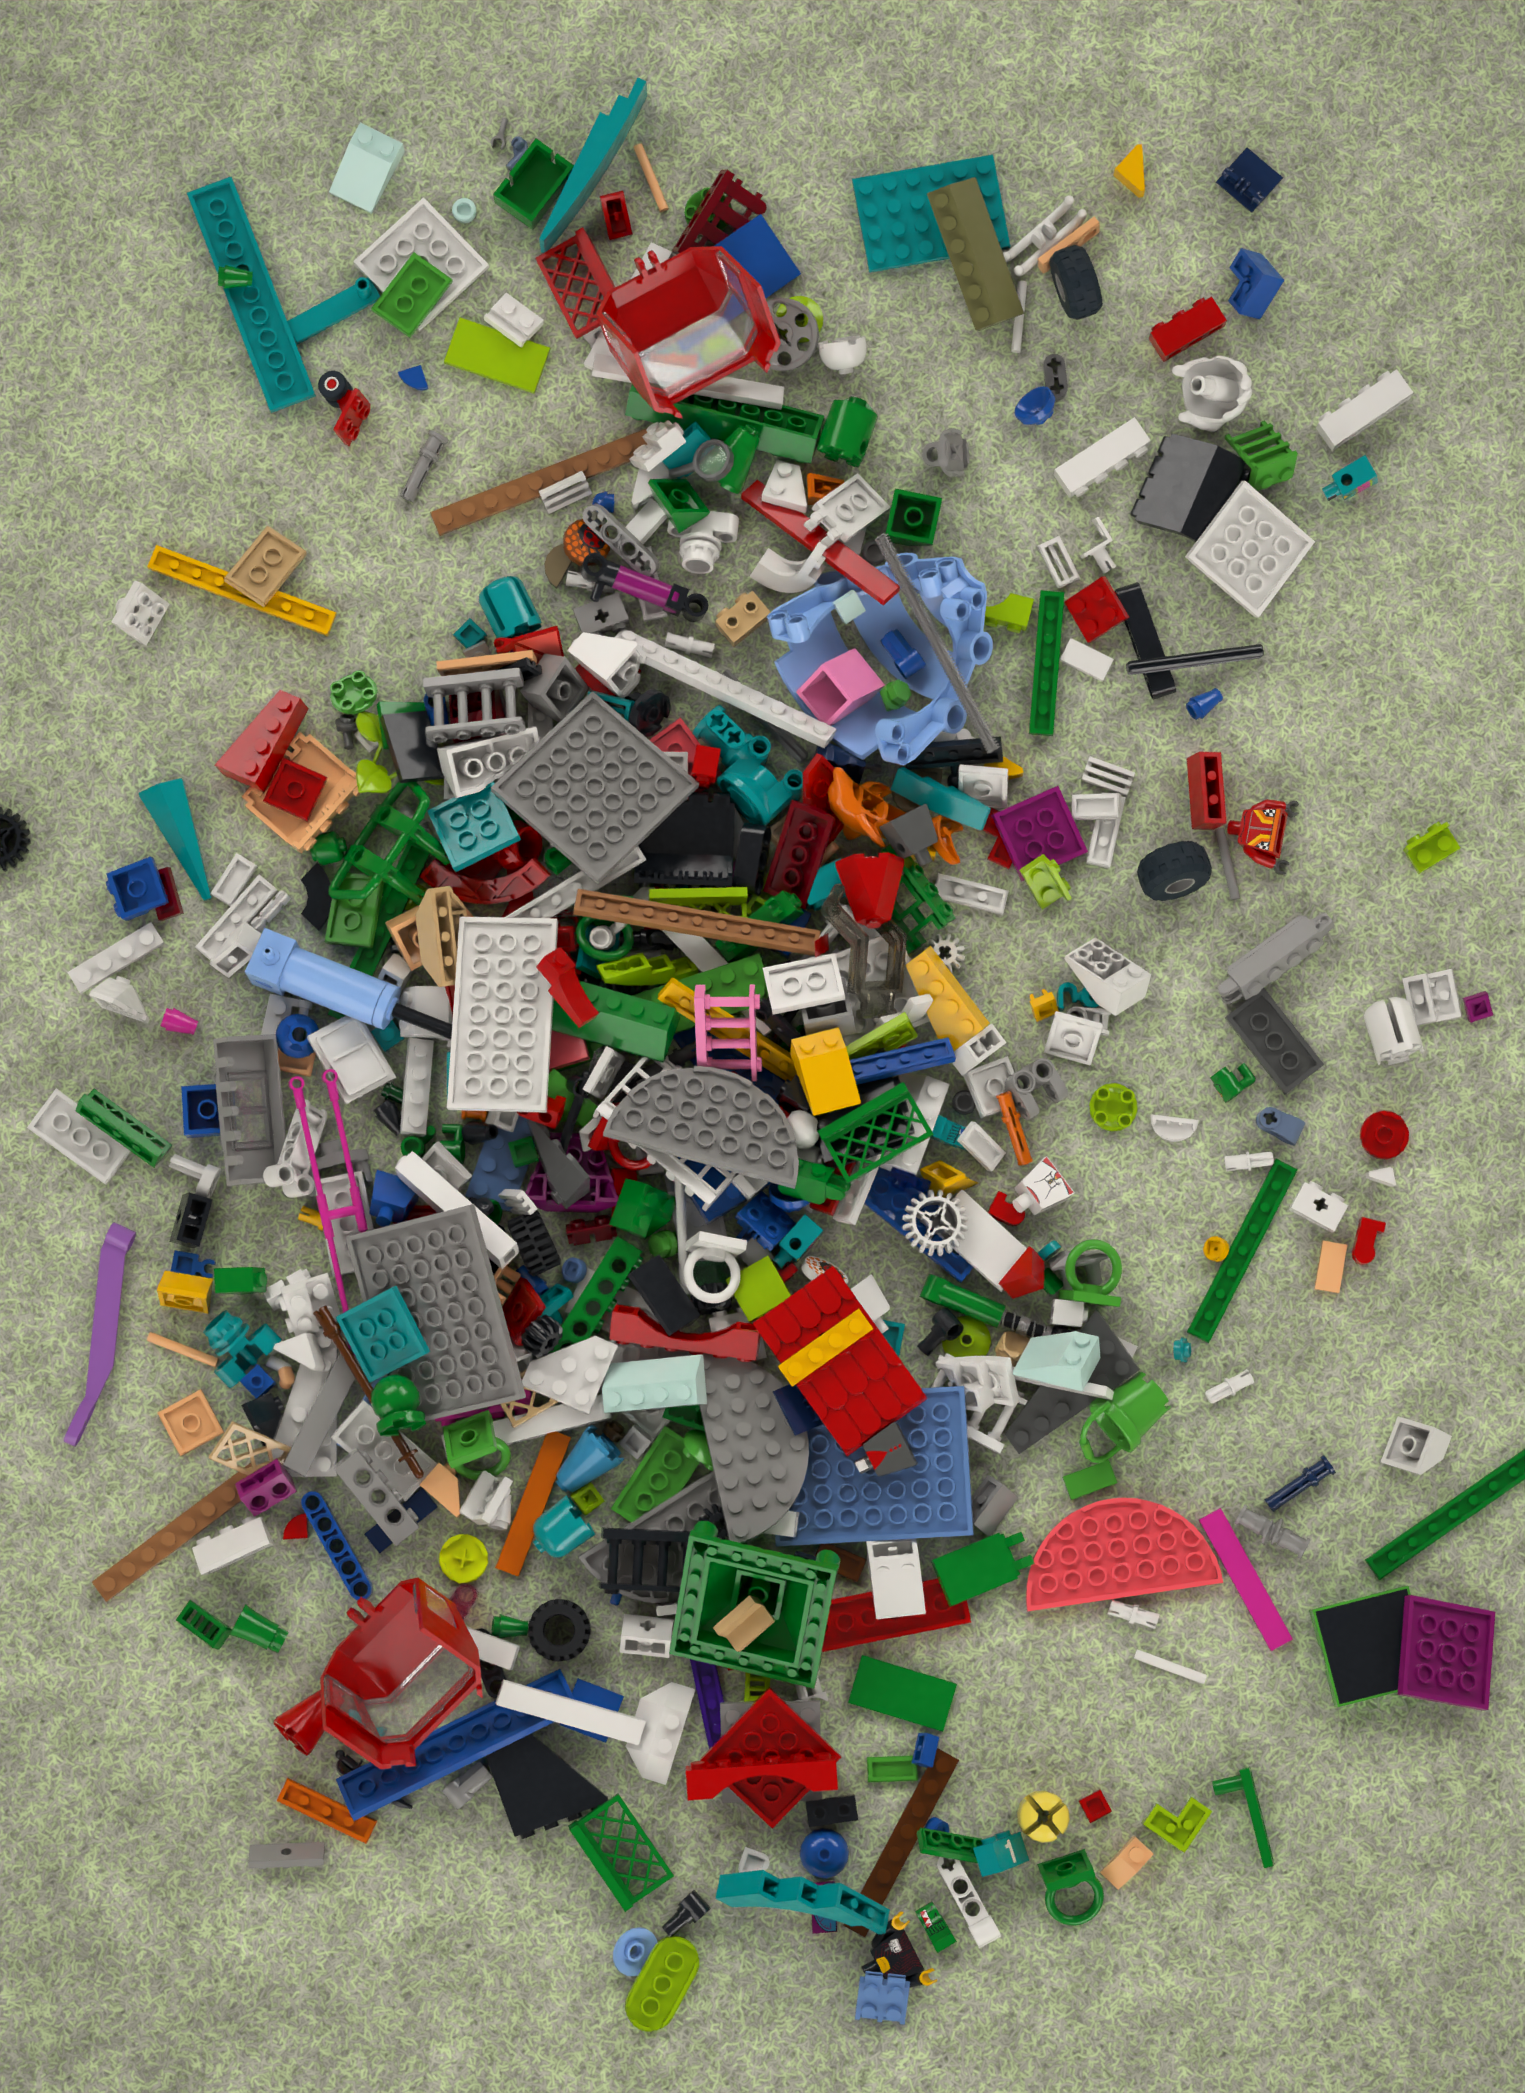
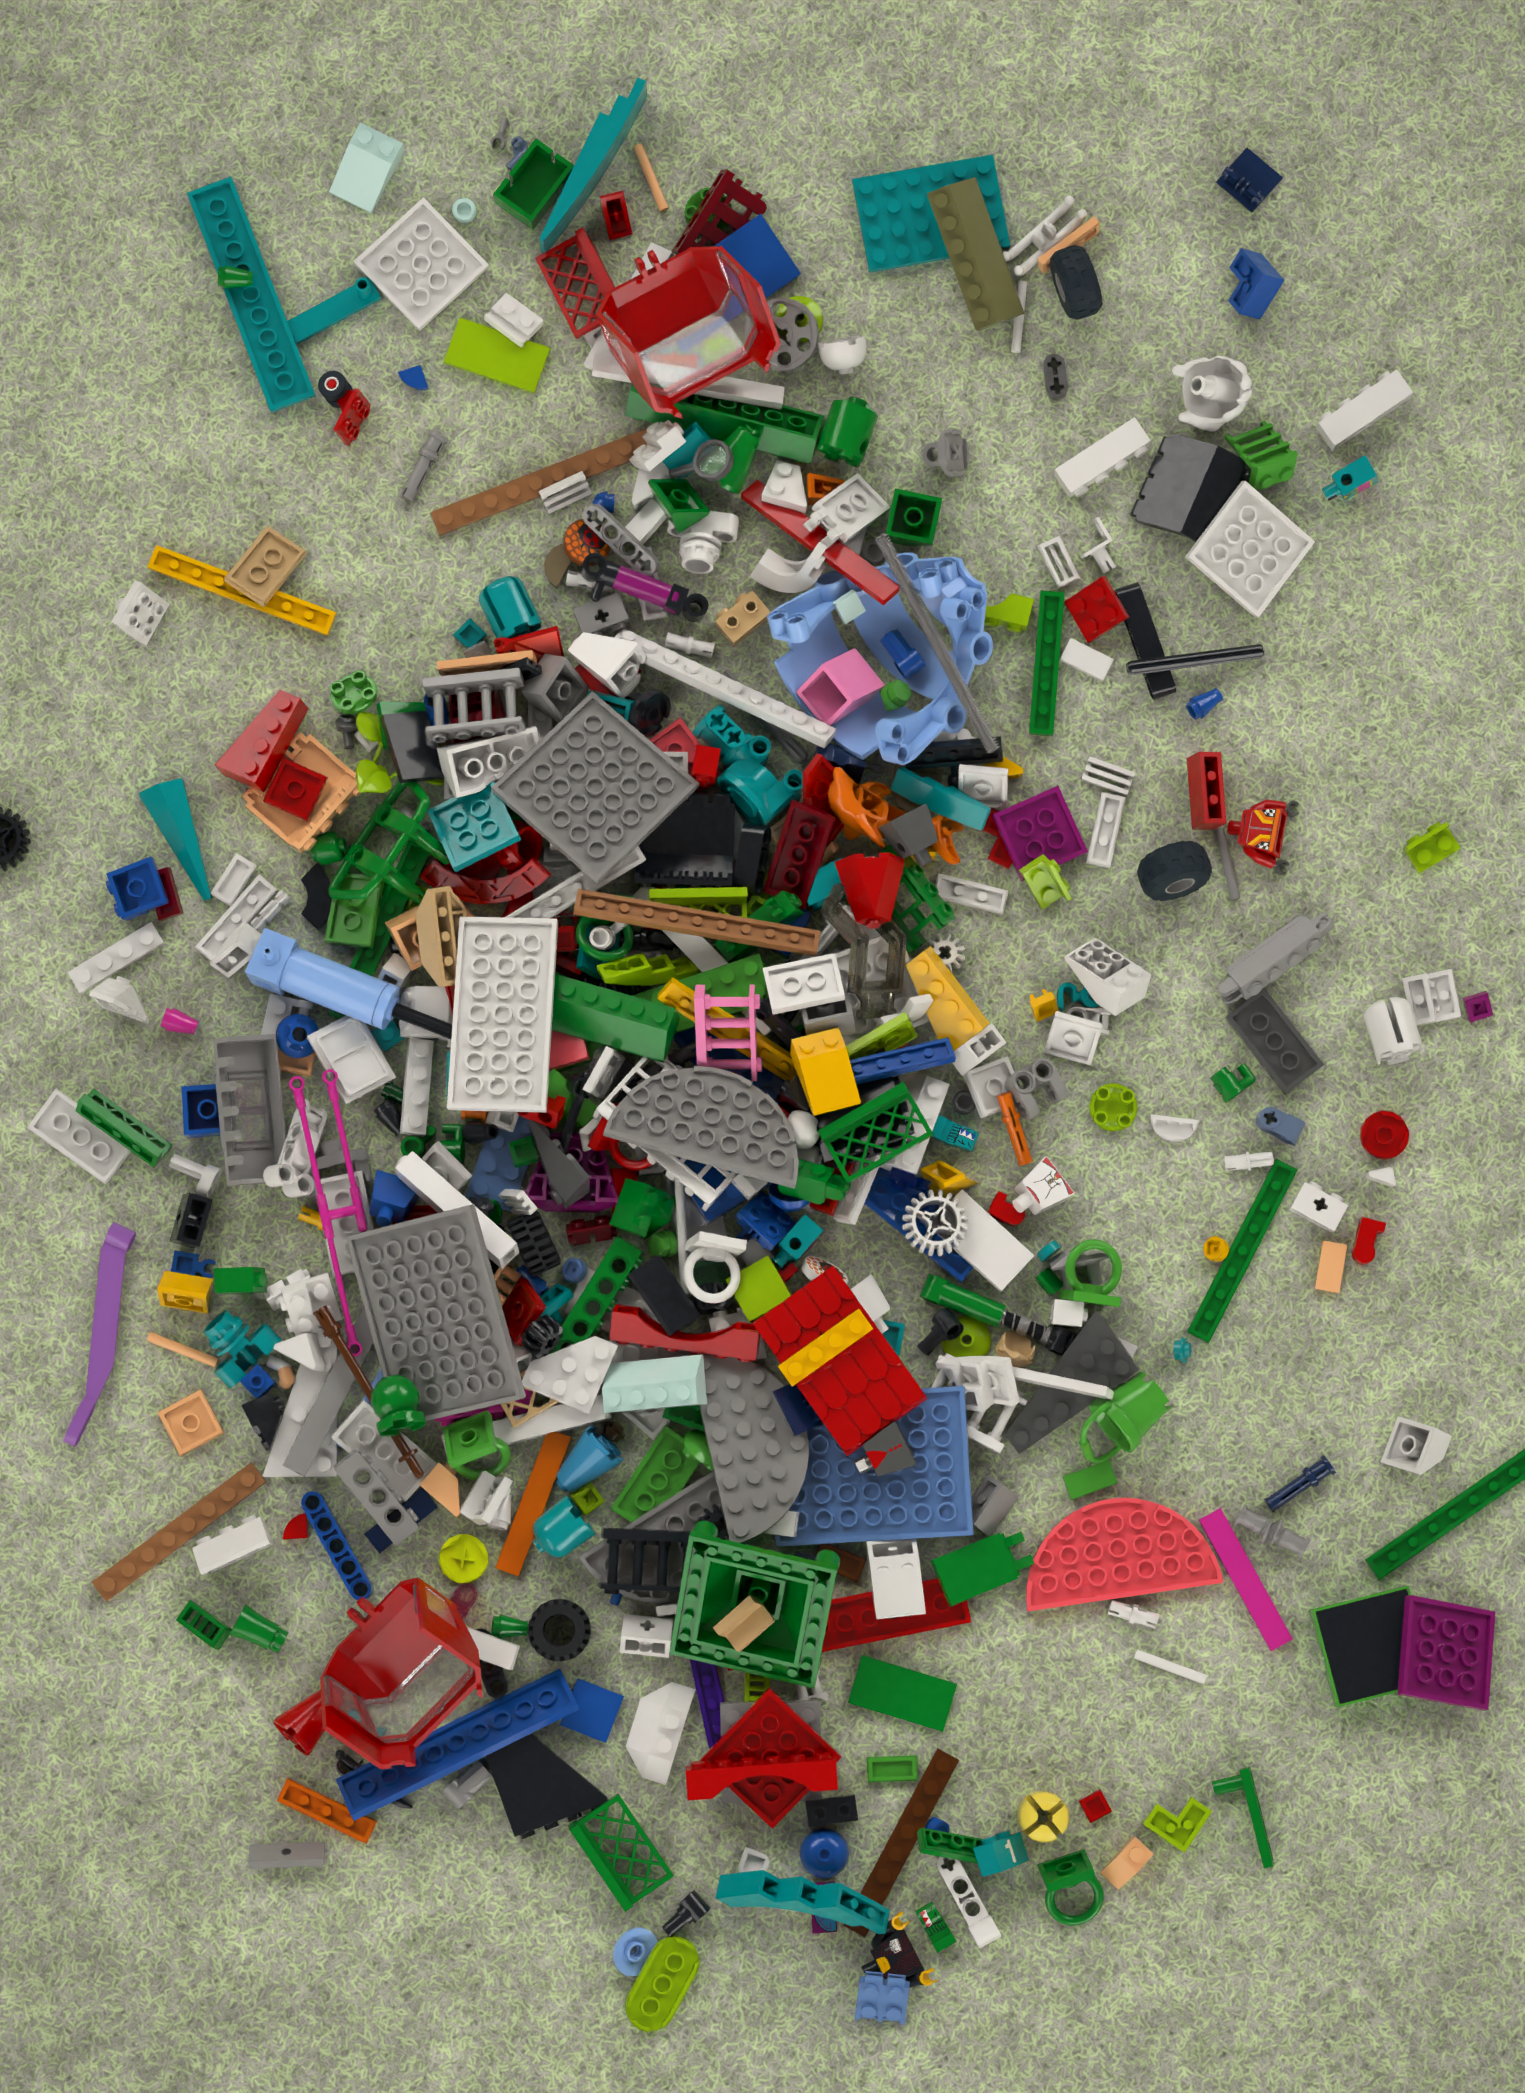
tan window [209,1421,291,1475] -> none
magenta brick [235,1459,297,1517] -> none
teal plate [336,1286,431,1383] -> none
bright green tile [371,252,453,338] -> none
white tile [495,1679,646,1745] -> none
red slope [536,947,599,1028] -> none
green tile [545,847,573,875] -> none
light grey plate [619,1424,655,1460] -> none
red sticker [815,933,829,958] -> none
blue piece [912,1733,939,1767] -> none
white tile [957,1121,1006,1172] -> none
red slope [998,1246,1044,1299] -> none
light aqua slope [1013,1331,1100,1392] -> none
blue piece [1015,386,1055,425] -> none
white tile [1071,793,1121,820] -> none
yellow slope [1113,144,1145,198] -> none
red brick [1149,296,1227,362] -> none
white axle [1205,1369,1254,1403] -> none

